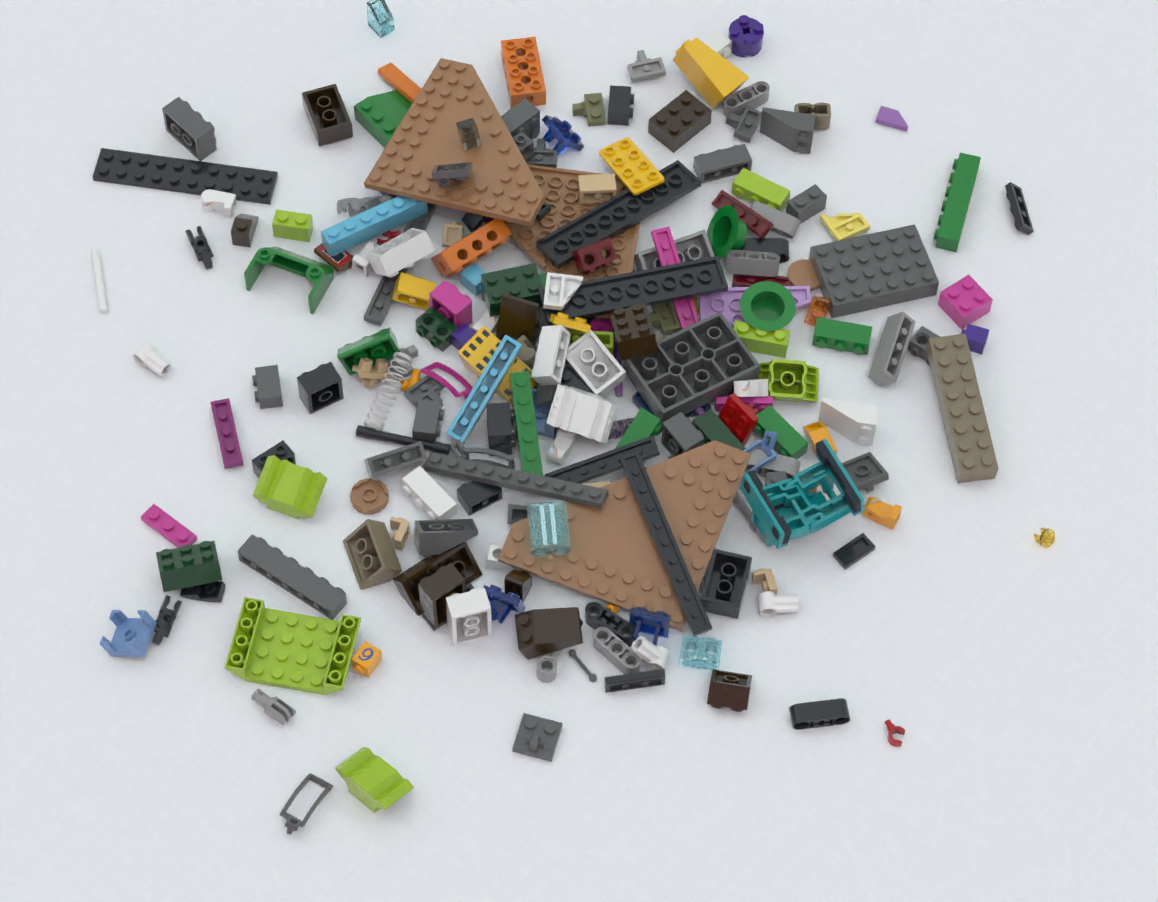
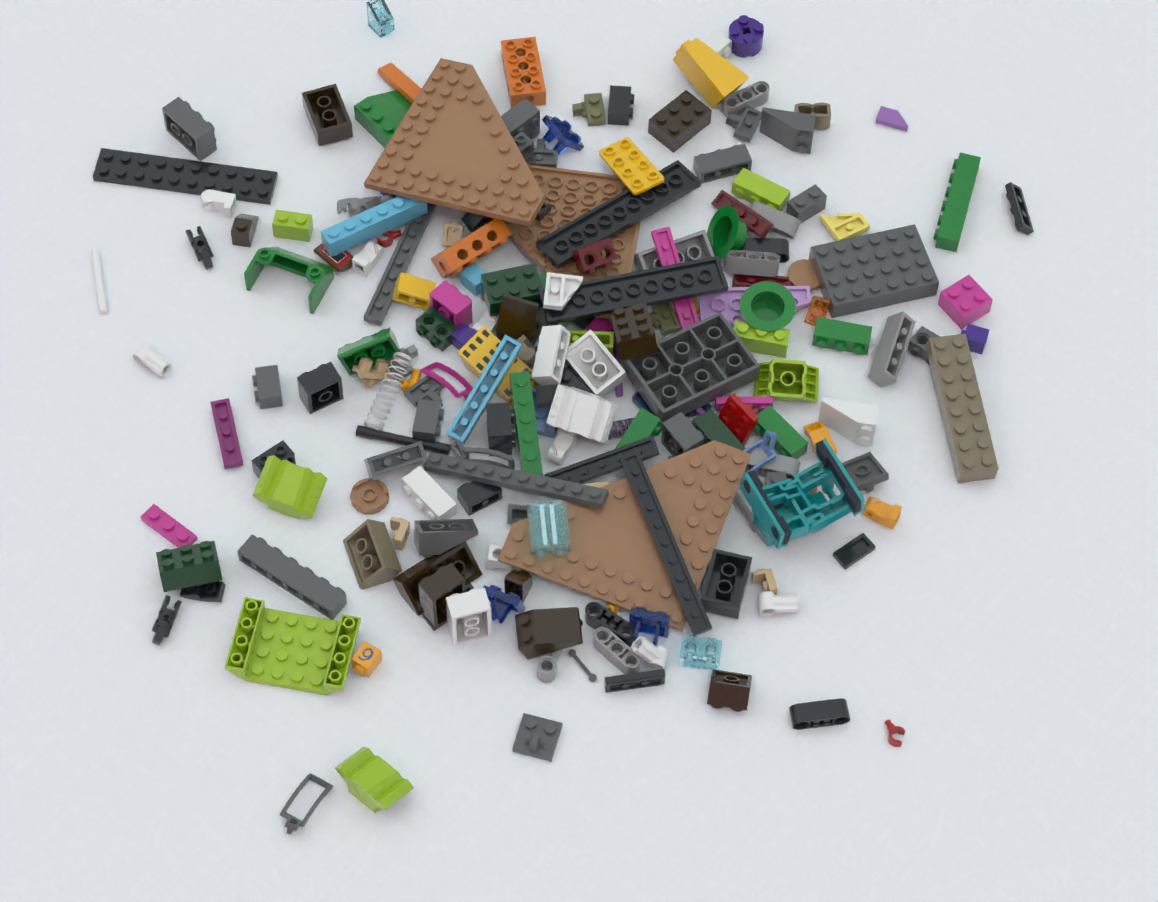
medium blue panel [100,610,157,657] -> none
light grey arm [251,688,296,726] -> none
white brick [366,228,435,277] -> none
dark grey hinge [432,162,472,186] -> none
clear smoke brick [456,118,481,150] -> none
yellow plate [549,312,591,333] -> none
tan brick [578,174,617,204] -> none
light grey hinge [627,50,666,83] -> none
white leg [733,379,768,397] -> none
clear yellow plate [1034,528,1055,548] -> none

